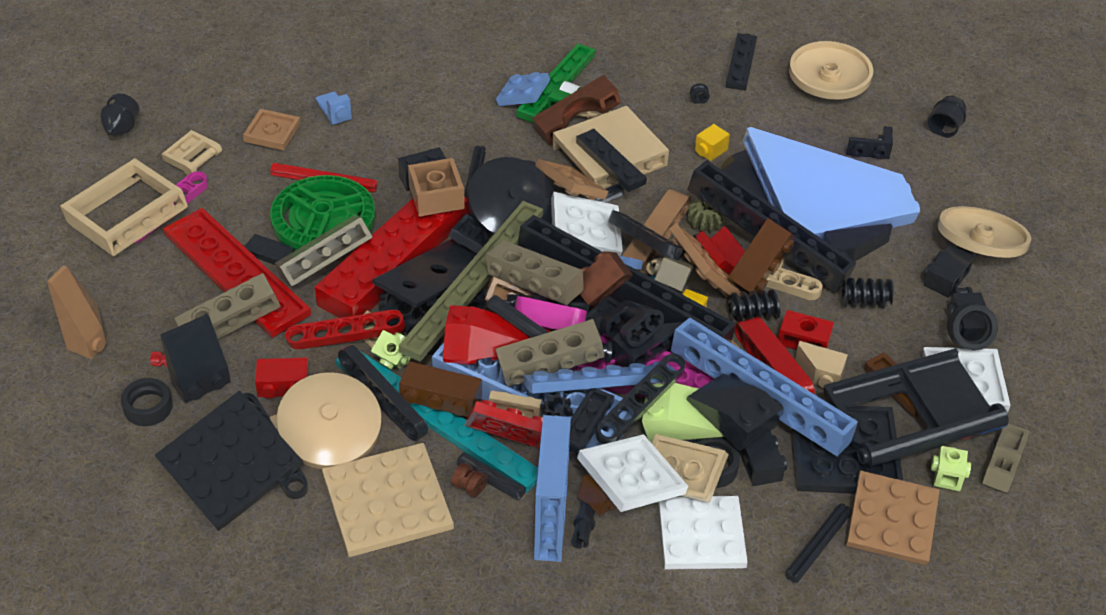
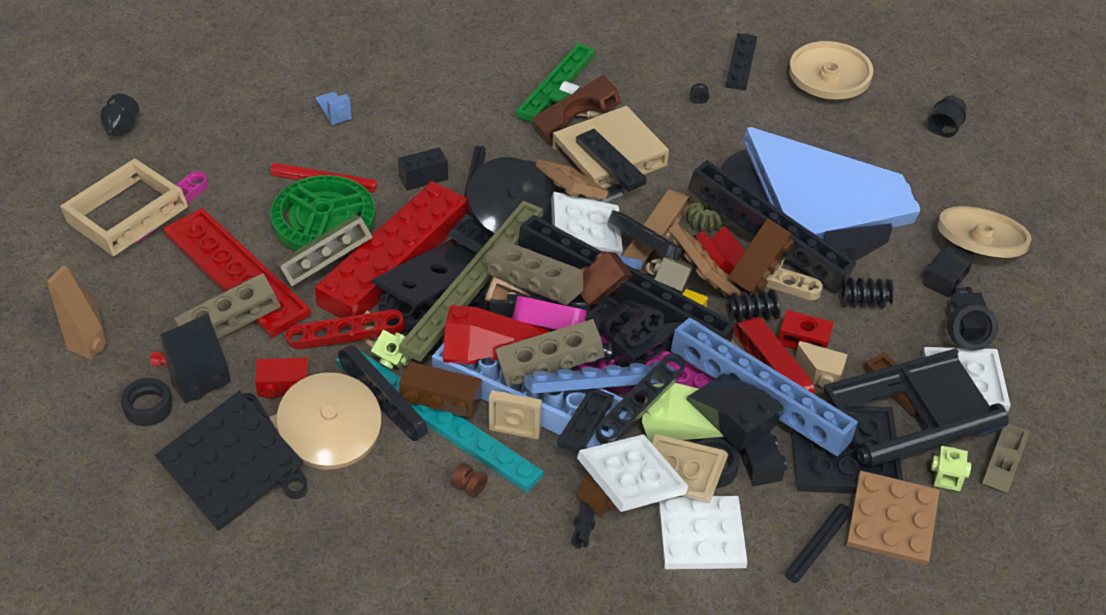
tan plate [162,130,222,175] -> none
medium nougat plate [243,109,301,151] -> none
black tile [244,234,295,265] -> none
tan plate [322,443,454,557] -> none
medium nougat brick [408,158,464,216] -> none
black axle [457,452,526,500] -> none
red plate [465,400,543,448] -> none
black axle [487,295,549,338] -> none
medium blue plate [496,72,550,106] -> none
medium blue window [534,415,571,562] -> none
black gear [540,393,573,418] -> none
yellow brick [695,124,730,161] -> none
black bracket [846,126,893,159] -> none

